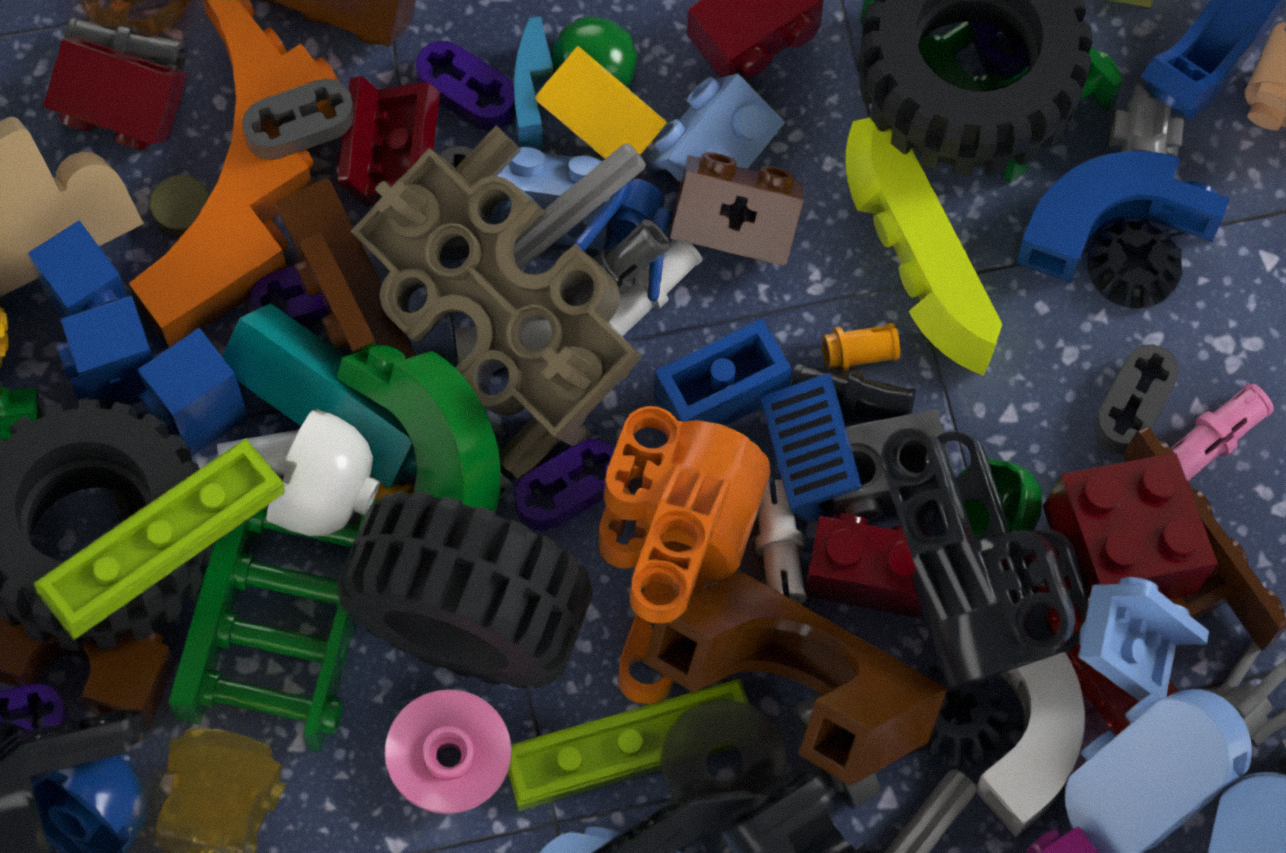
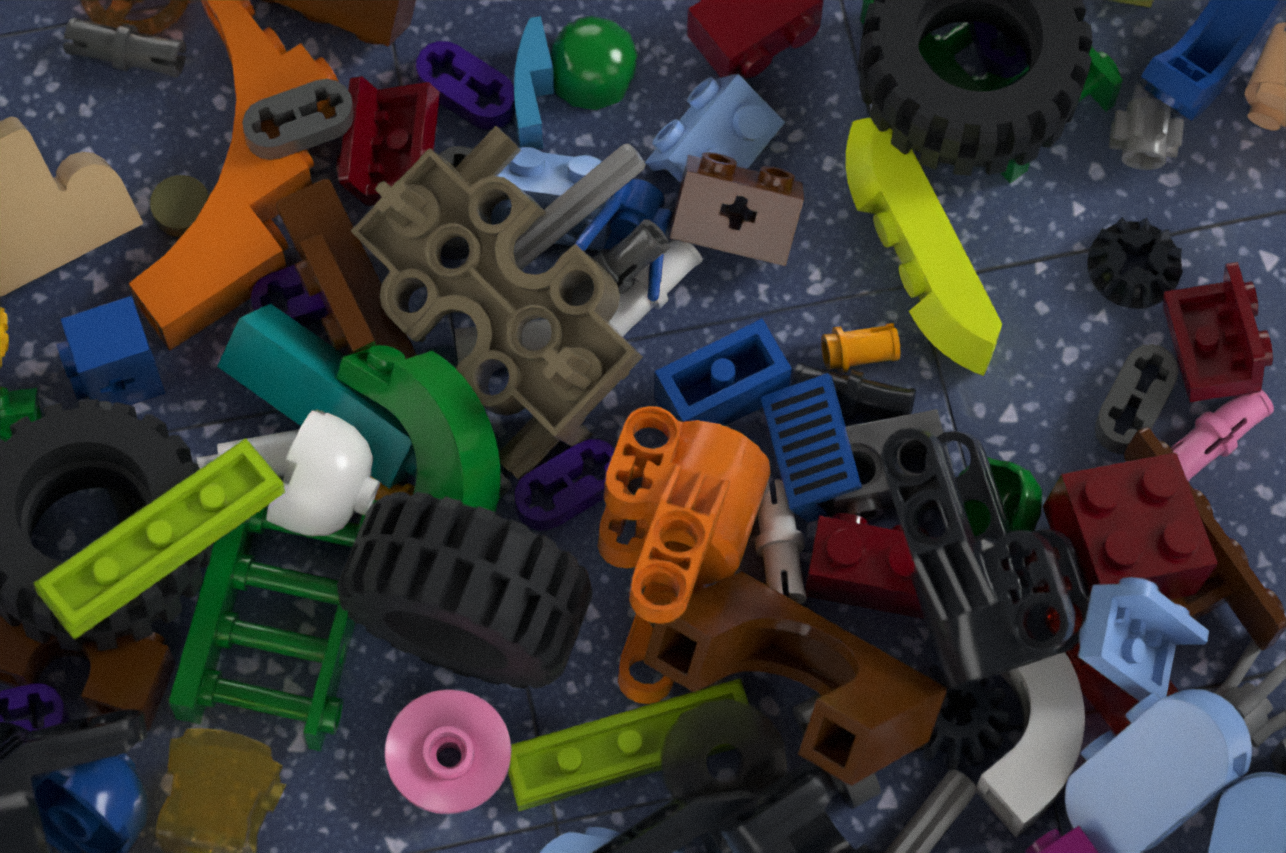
blue brick [28,220,128,319] -> none
dark red brick [43,37,188,150] -> none
blue brick [138,328,248,456] -> none
yellow slope [535,46,667,159] -> none
blue arch [1015,151,1230,283] -> none
none -> dark red bracket [1163,262,1273,402]

